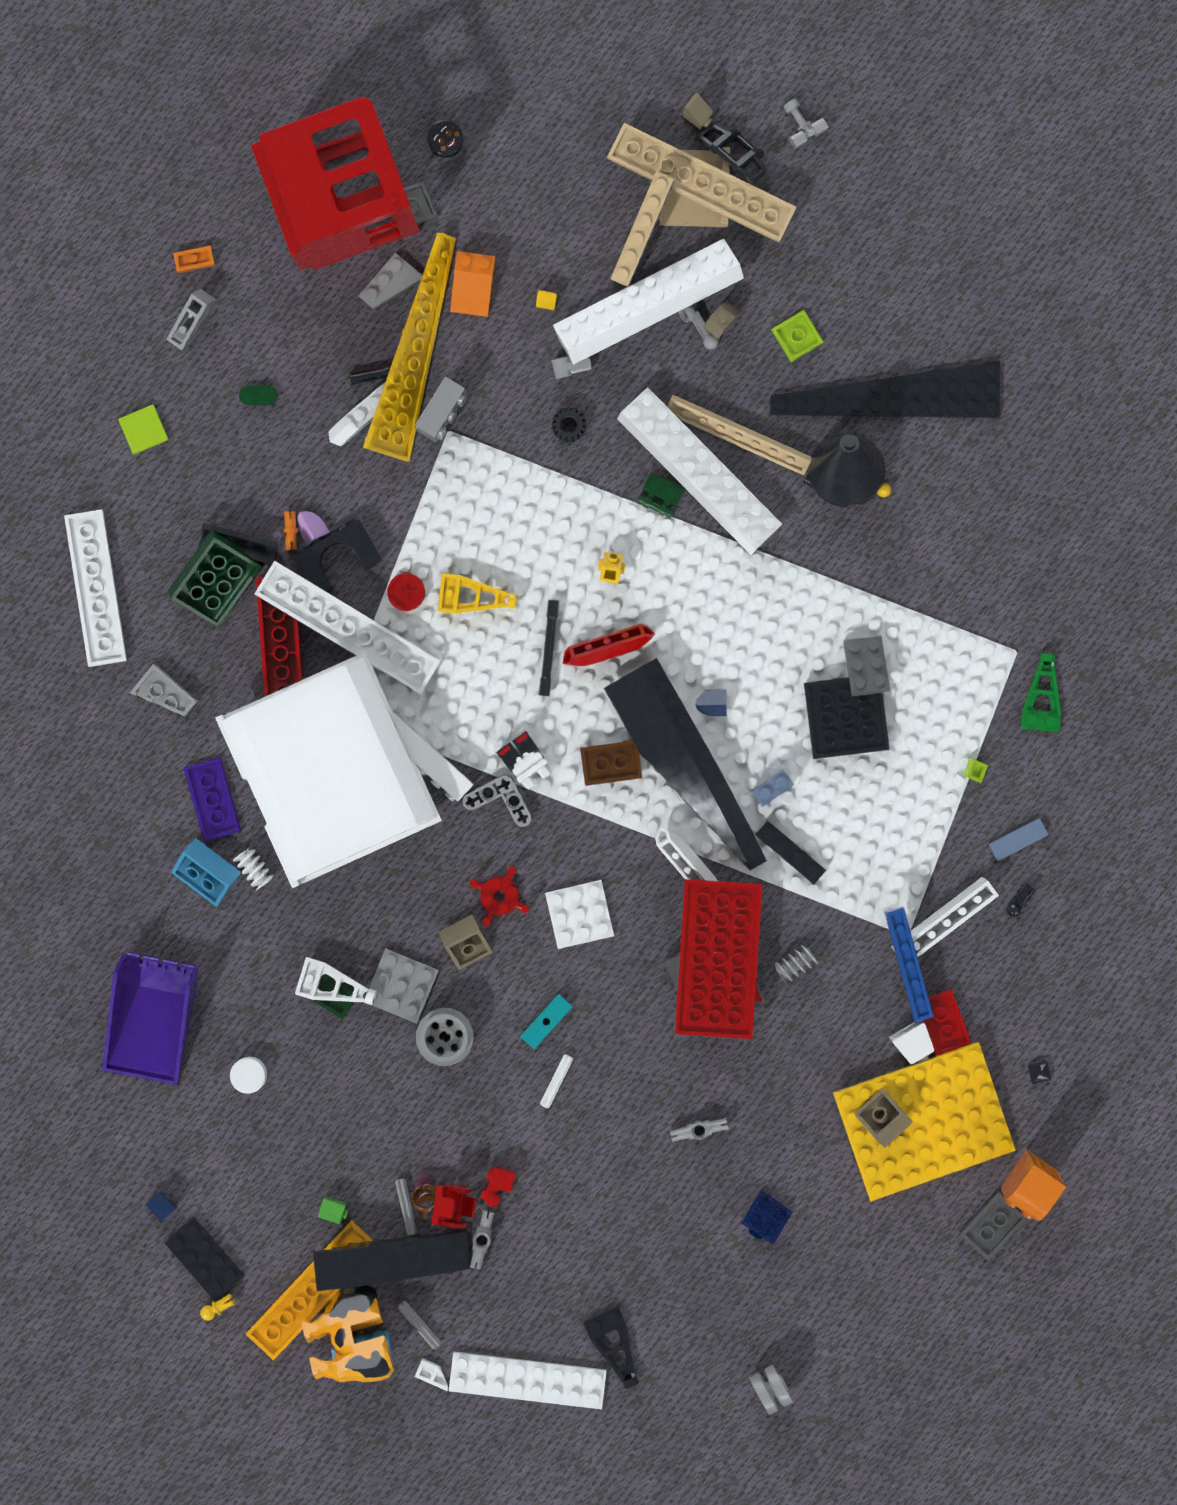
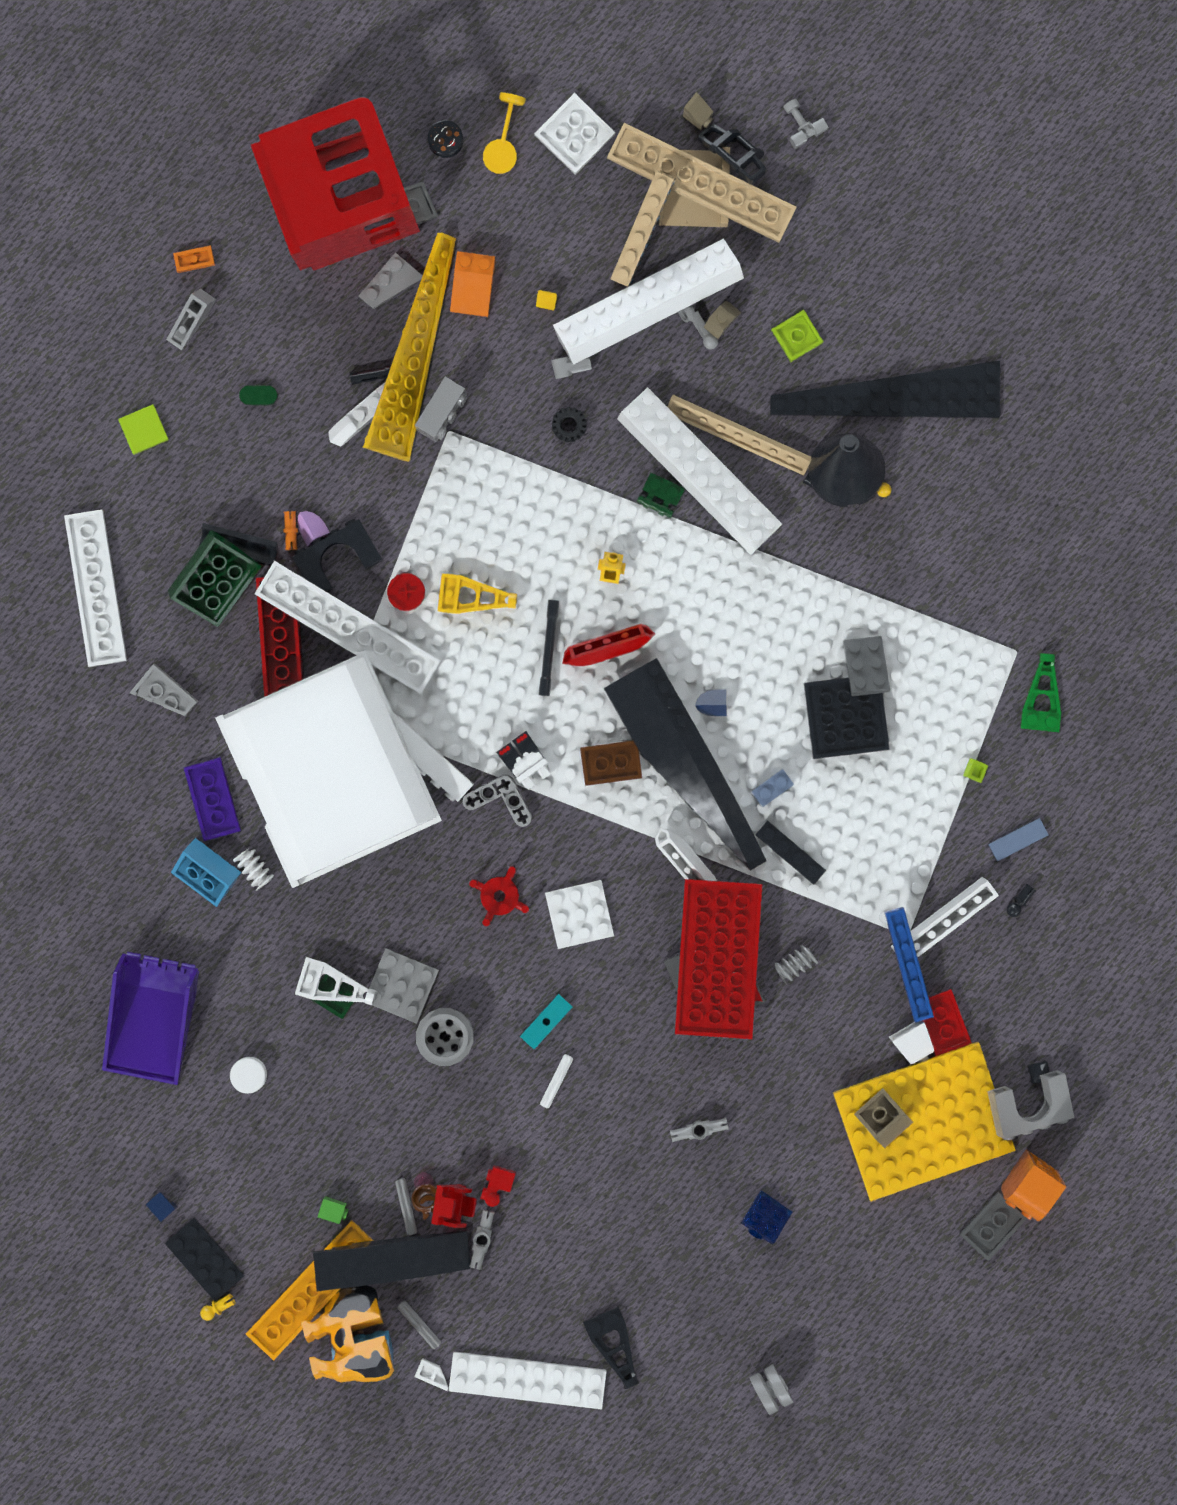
dark tan slope [438,915,493,970] -> none
none -> yellow piece [483,92,526,174]
none -> white plate [534,93,615,175]
none -> light grey arch [987,1070,1074,1140]

